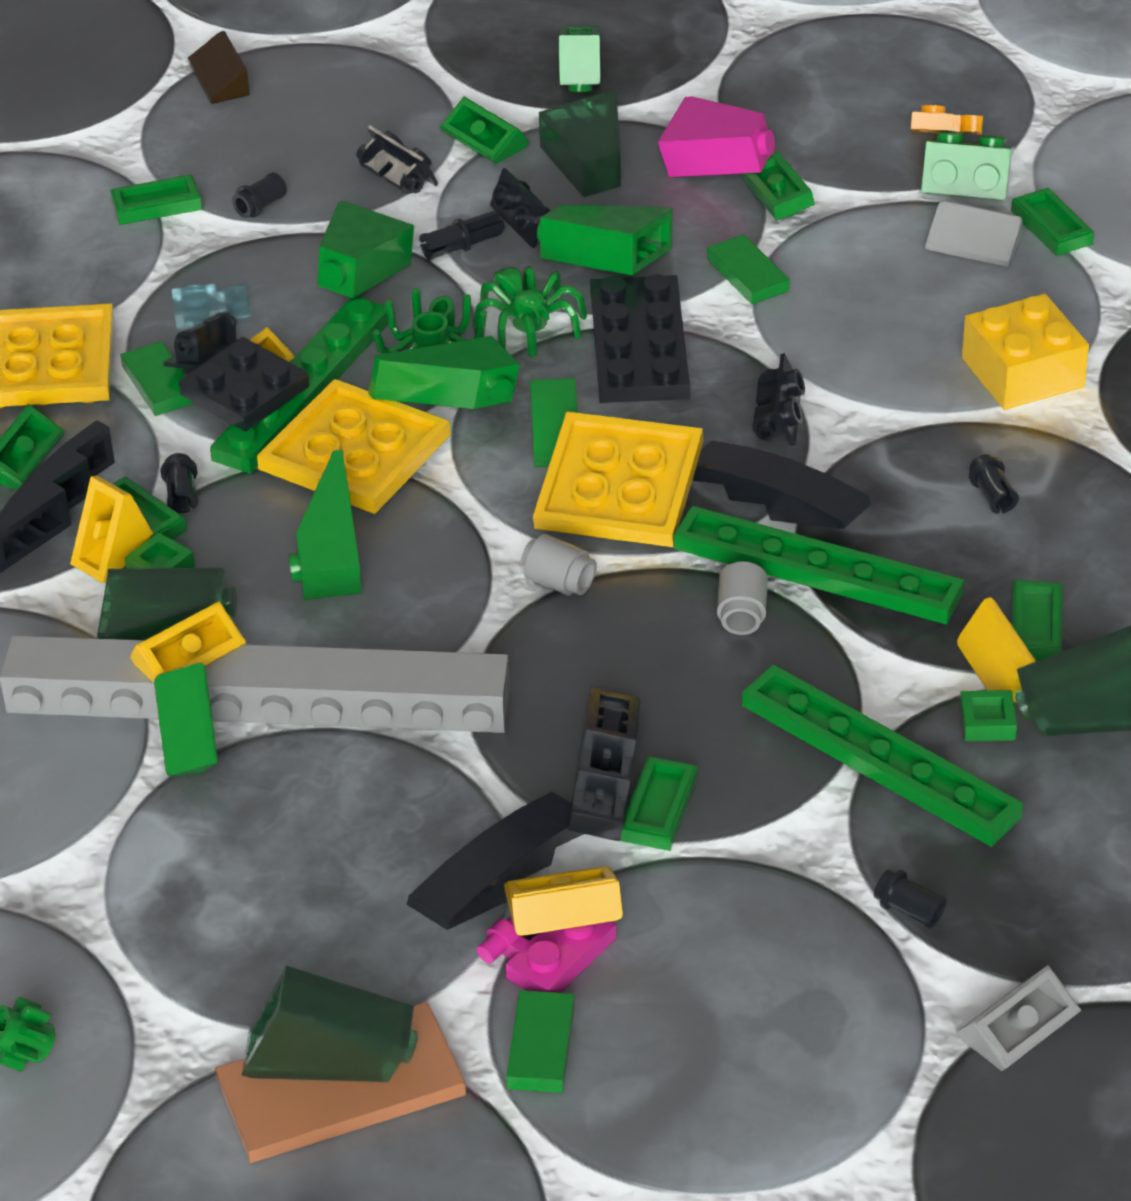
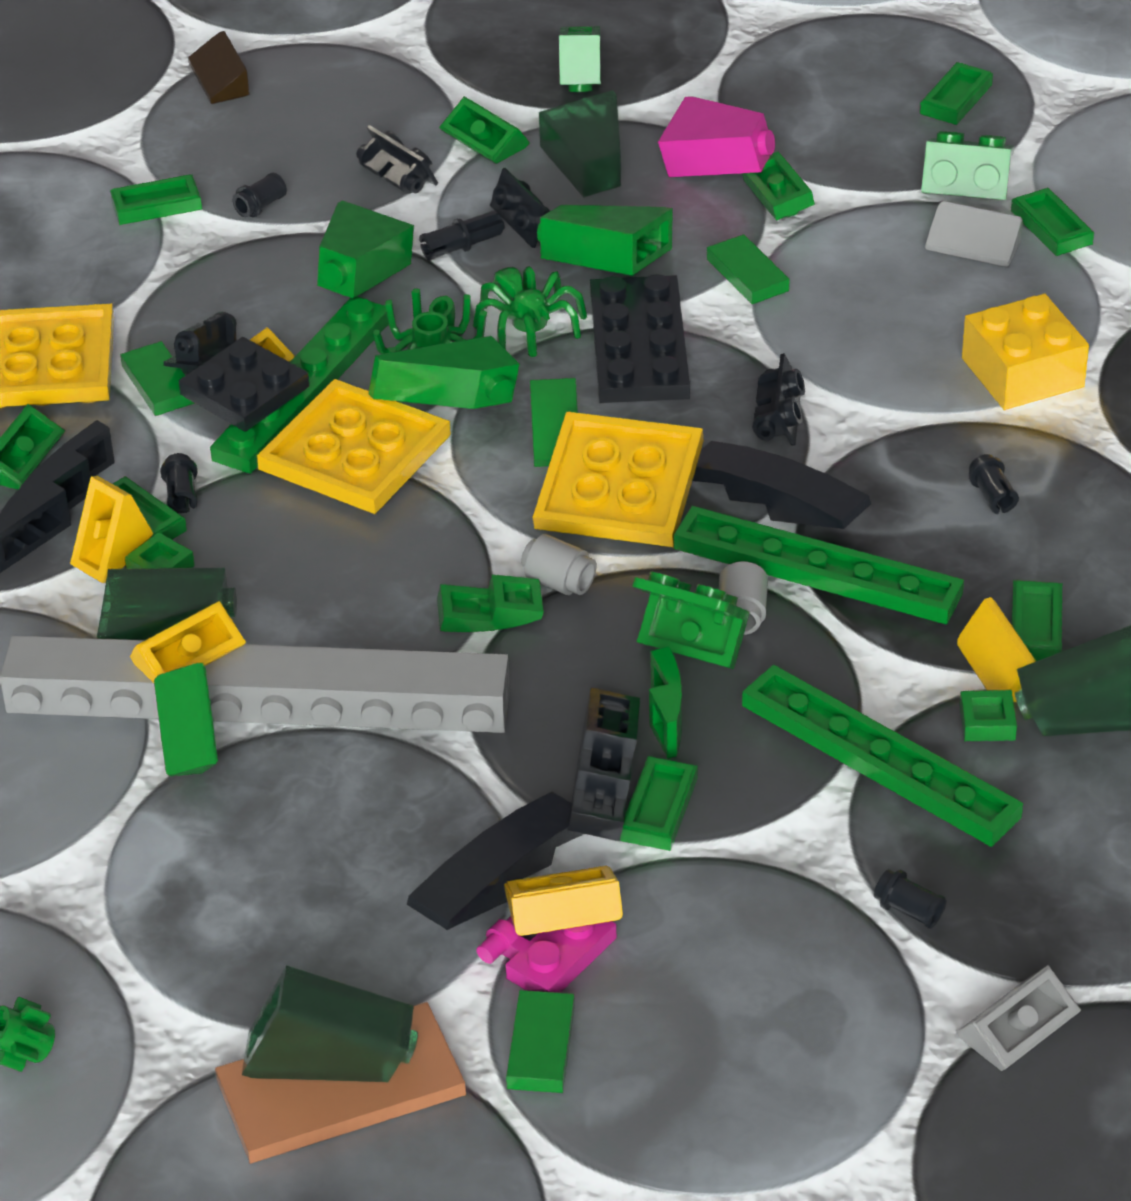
clear light blue plate [172,284,250,329] -> none
green slope [289,450,362,600] -> none
light orange plate [911,105,983,135] -> none
none -> green slope [437,574,544,632]
none -> green bracket [632,571,750,669]
none -> green slope [649,646,682,759]
none -> green tile [920,62,993,125]

